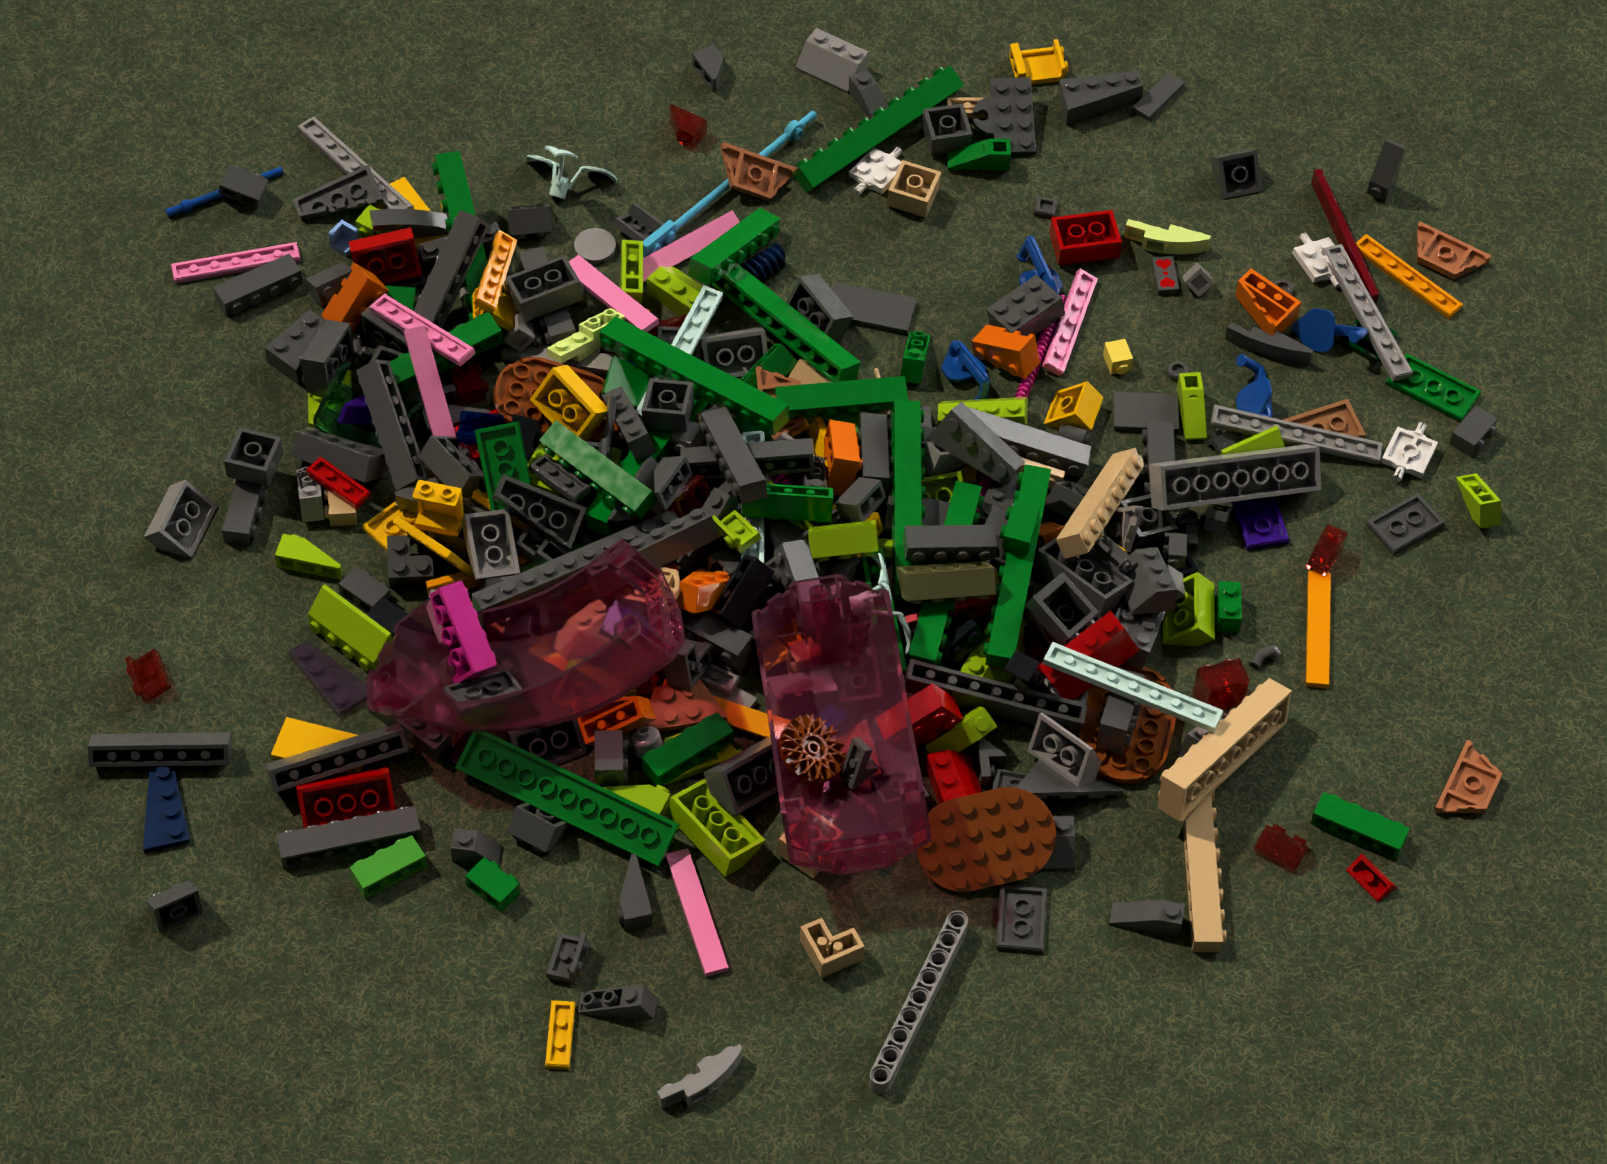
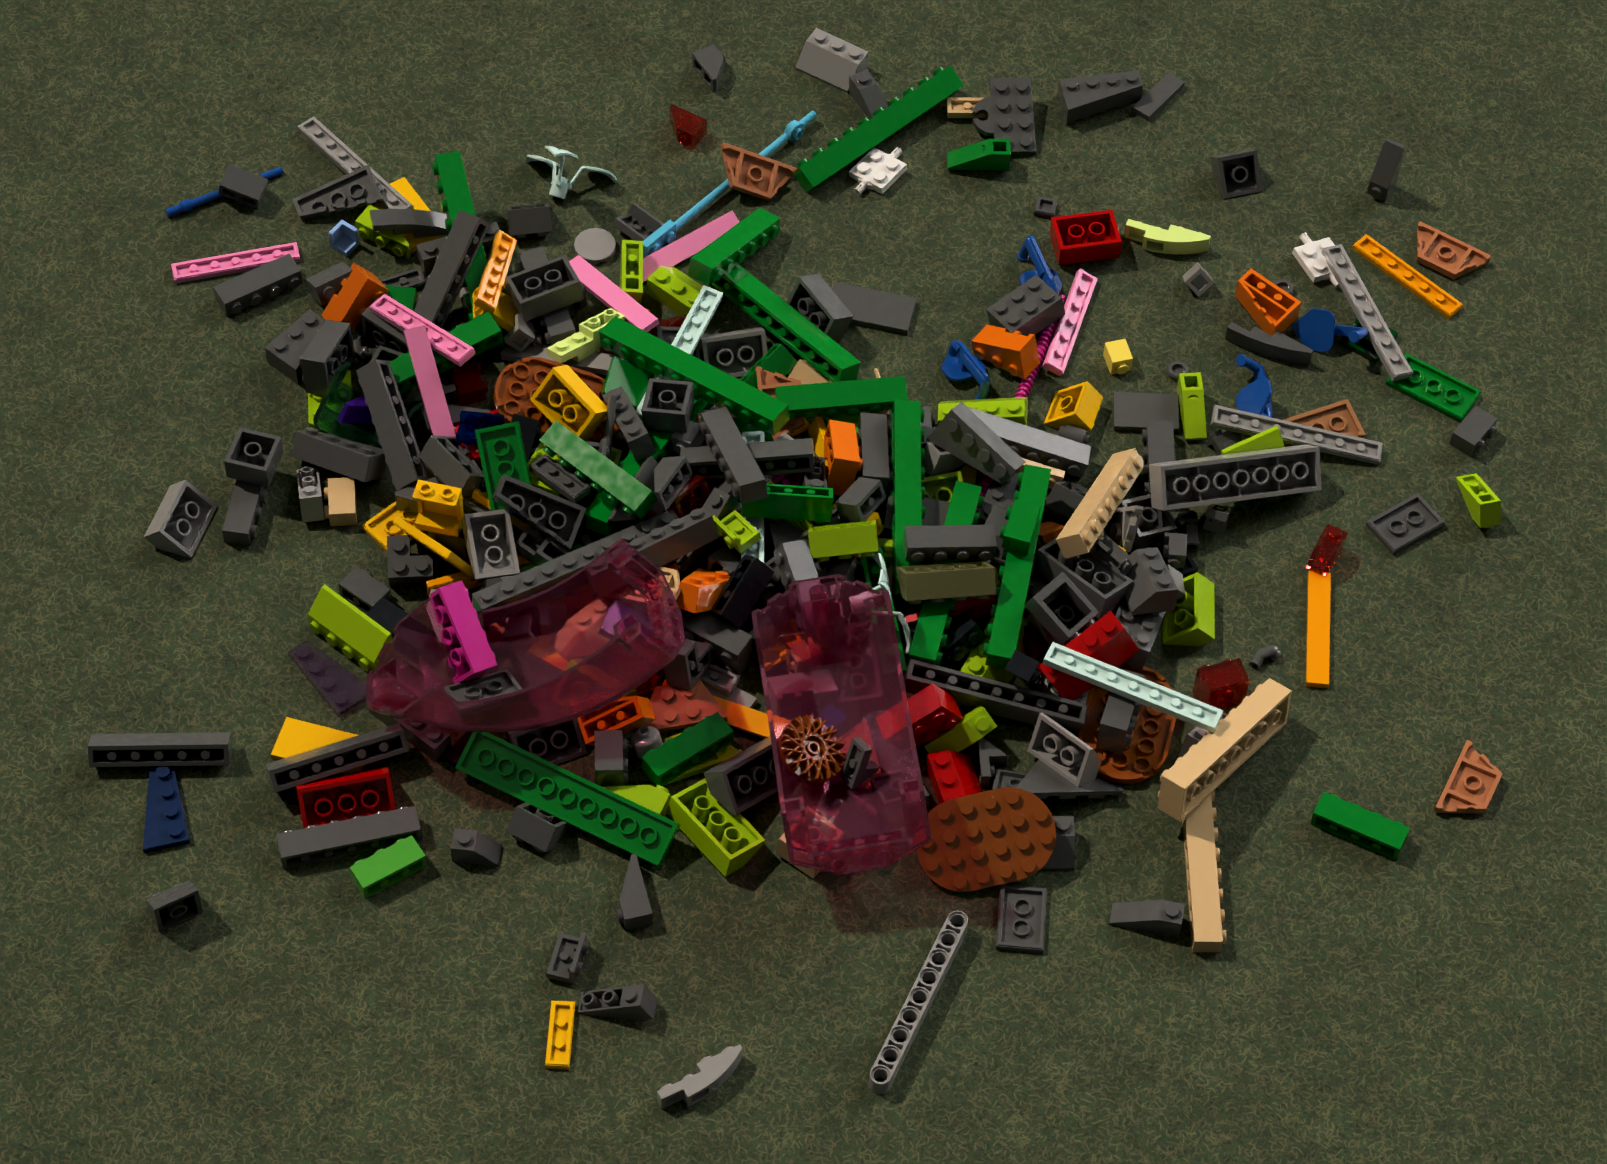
clear red bracket [125,649,172,701] -> none
lime slope [275,534,342,580] -> none
red tile [306,457,371,510] -> none
red brick [349,227,422,284] -> none
green brick [465,857,520,913] -> none
bright pink tile [666,848,728,977] -> none
dark blue piece [740,243,786,281] -> none
tan brick [800,918,865,978] -> none
tan brick [887,160,941,218] -> none
green slope [901,331,931,384] -> none
dark grey brick [922,104,972,156] -> none
yellow panel [1009,39,1069,85] -> none
dark grey tile [1151,256,1179,295] -> none
green brick [1216,581,1242,633] -> none
dark purple tile [1230,496,1290,550] -> none
clear red bracket [1253,823,1310,872] -> none
dark red tile [1311,169,1379,305] -> none
red slope [1346,853,1398,902] -> none
white plate [1381,422,1438,482] -> none

